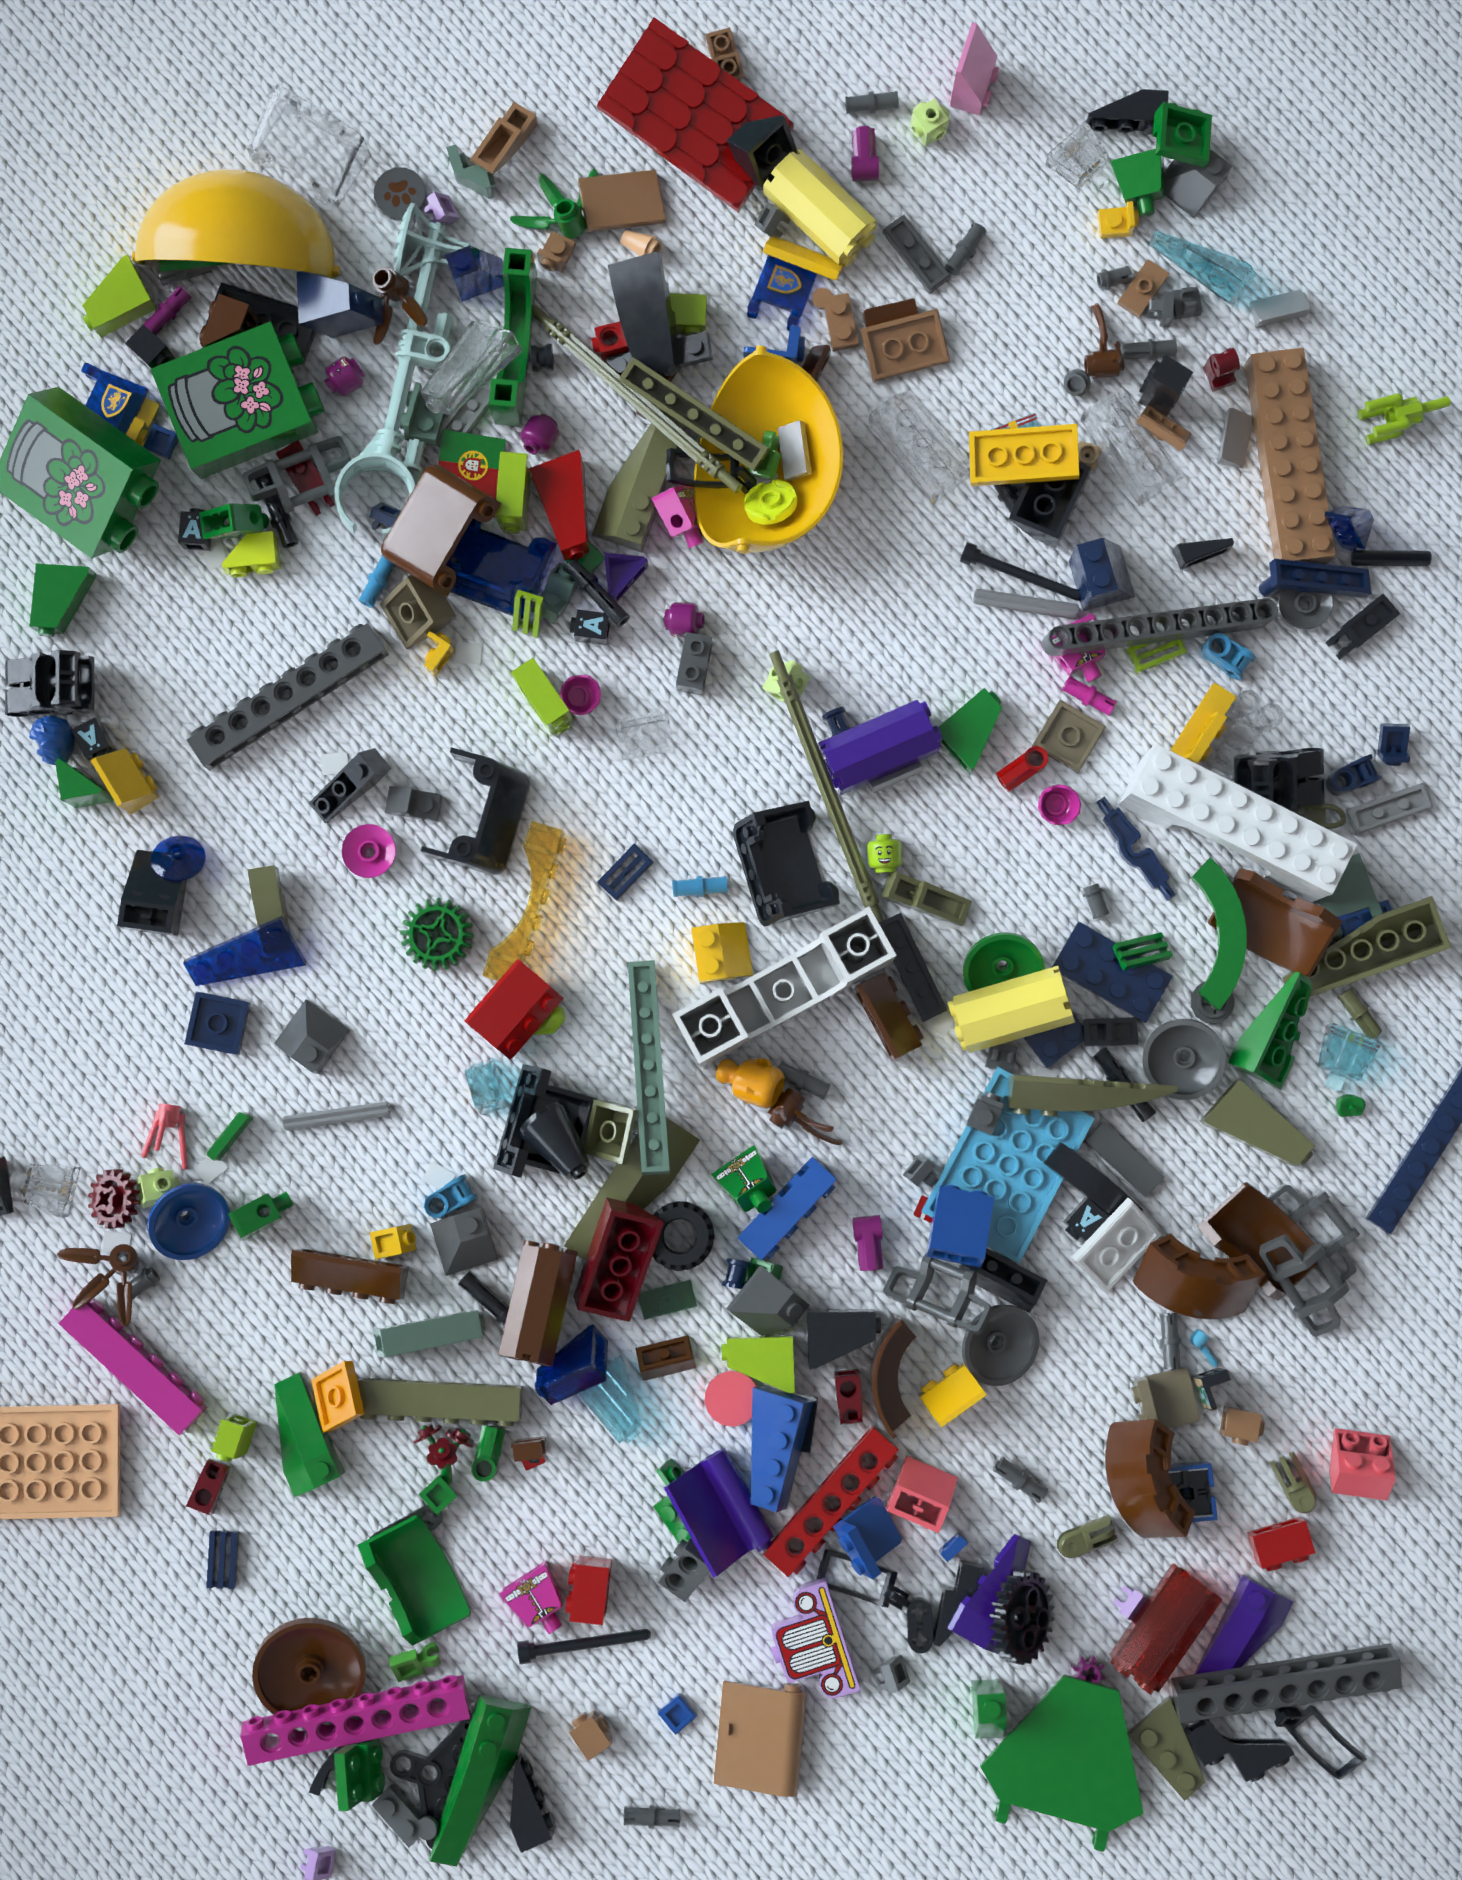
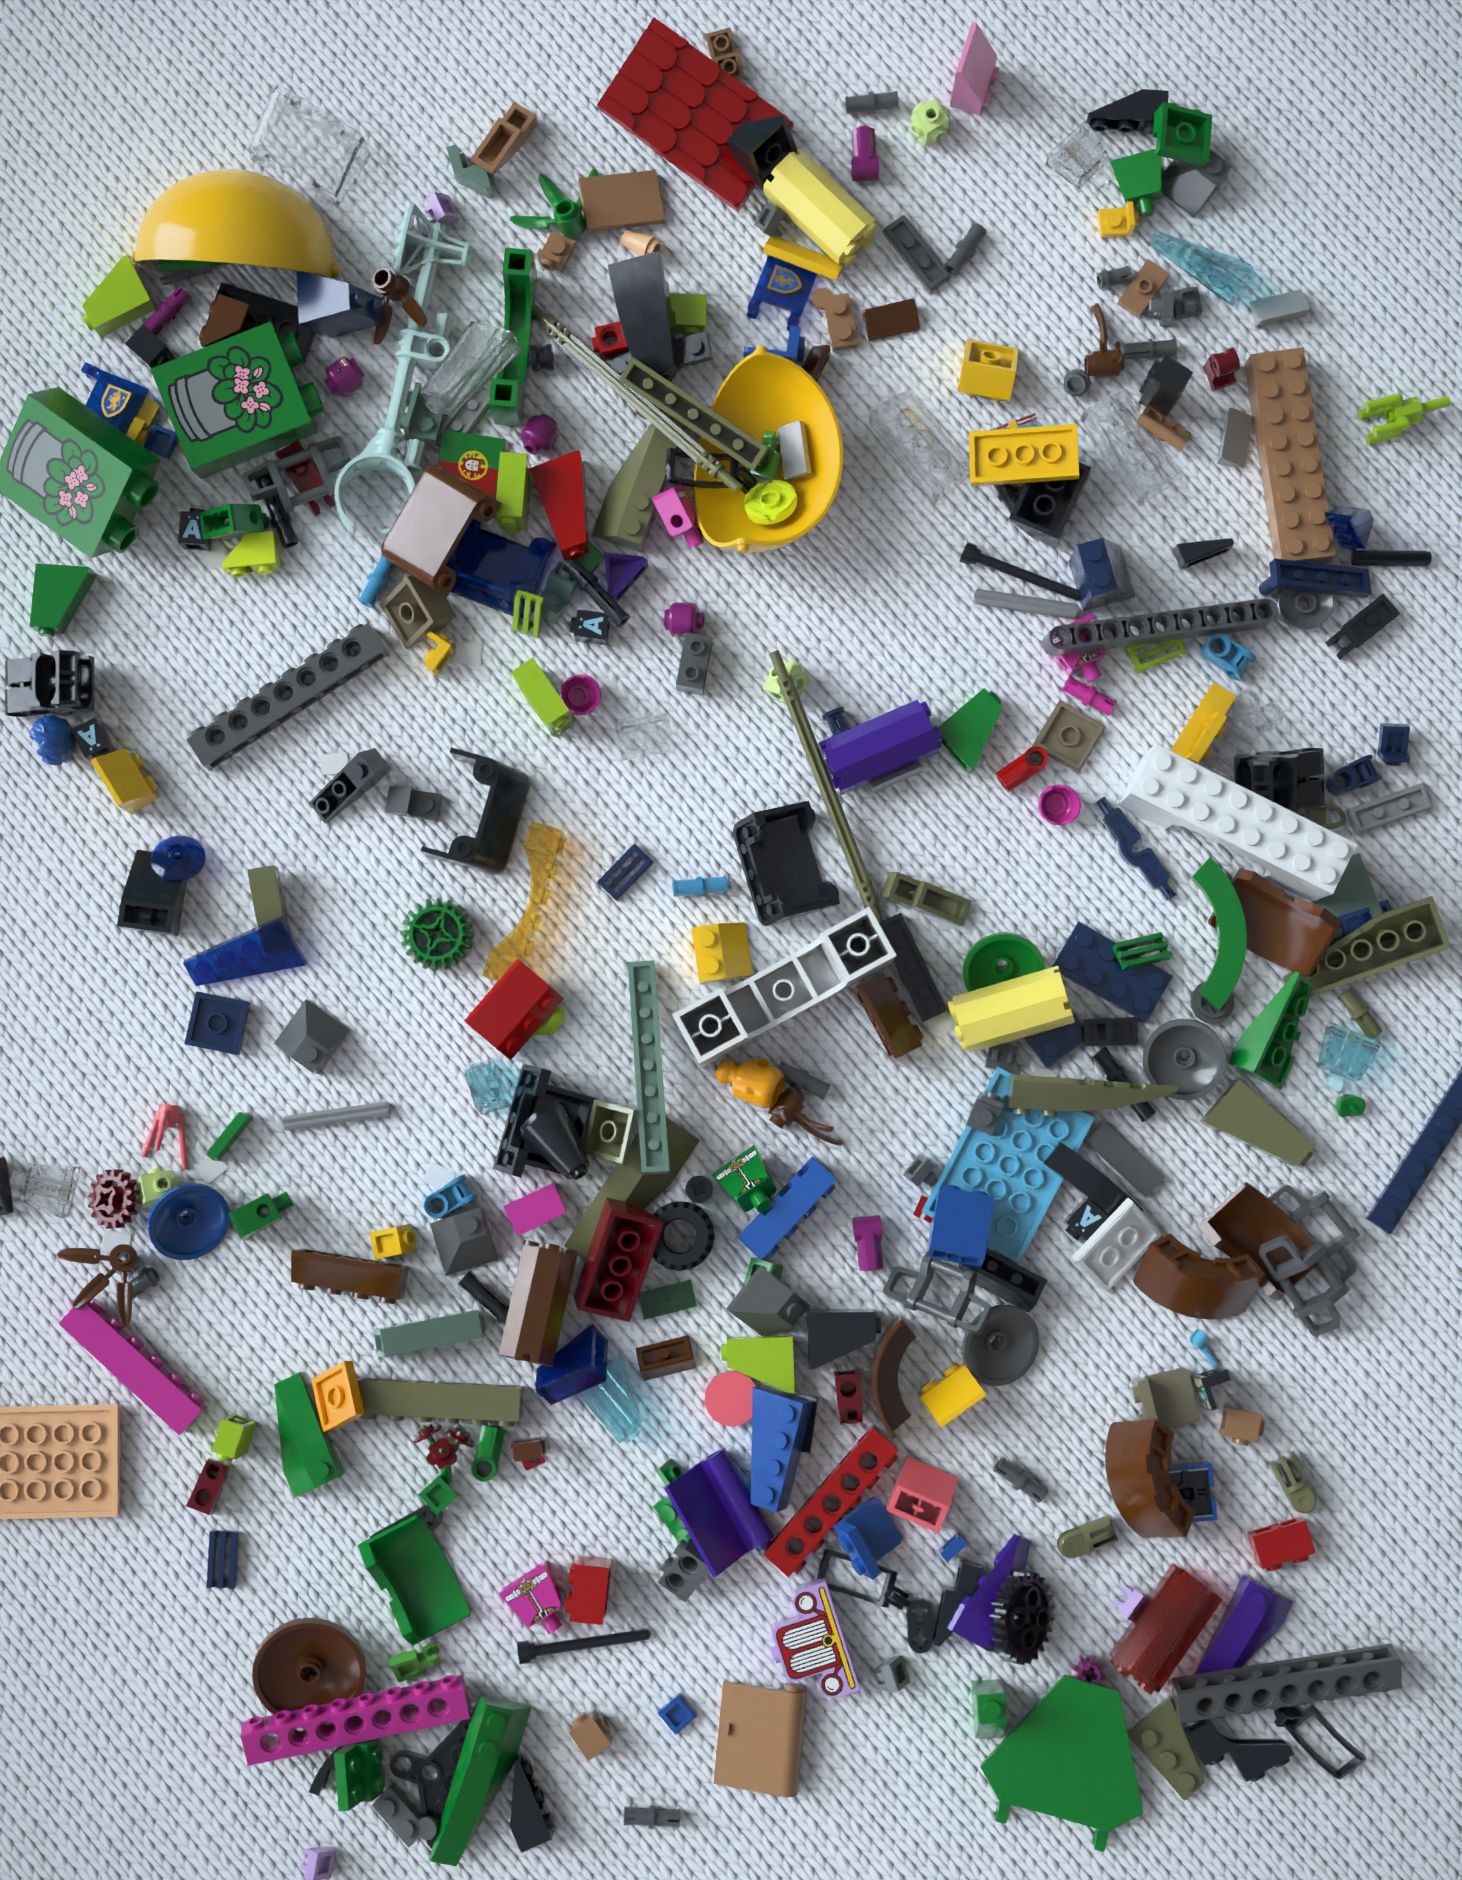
green slope [55,758,114,808] -> none
dark pink dish [342,824,396,878] -> none
dark blue tile [369,502,401,531] -> none
dark grey tile [374,167,426,221] -> none
clear blue slope [445,246,504,302] -> none
dark blue bush [722,1258,751,1289] -> none
medium nougat tile [860,309,950,382] -> none
lime head [867,834,903,873] -> none
tan plate [1078,441,1102,471] -> none
dark grey pin [1082,883,1110,919] -> none
dark grey pin [1159,1313,1182,1370] -> none
coral slope [1329,1428,1396,1501] -> none
none -> dark pink panel [503,1183,567,1235]
none -> black wheel [685,1175,713,1203]
none -> yellow slope [957,339,1019,401]

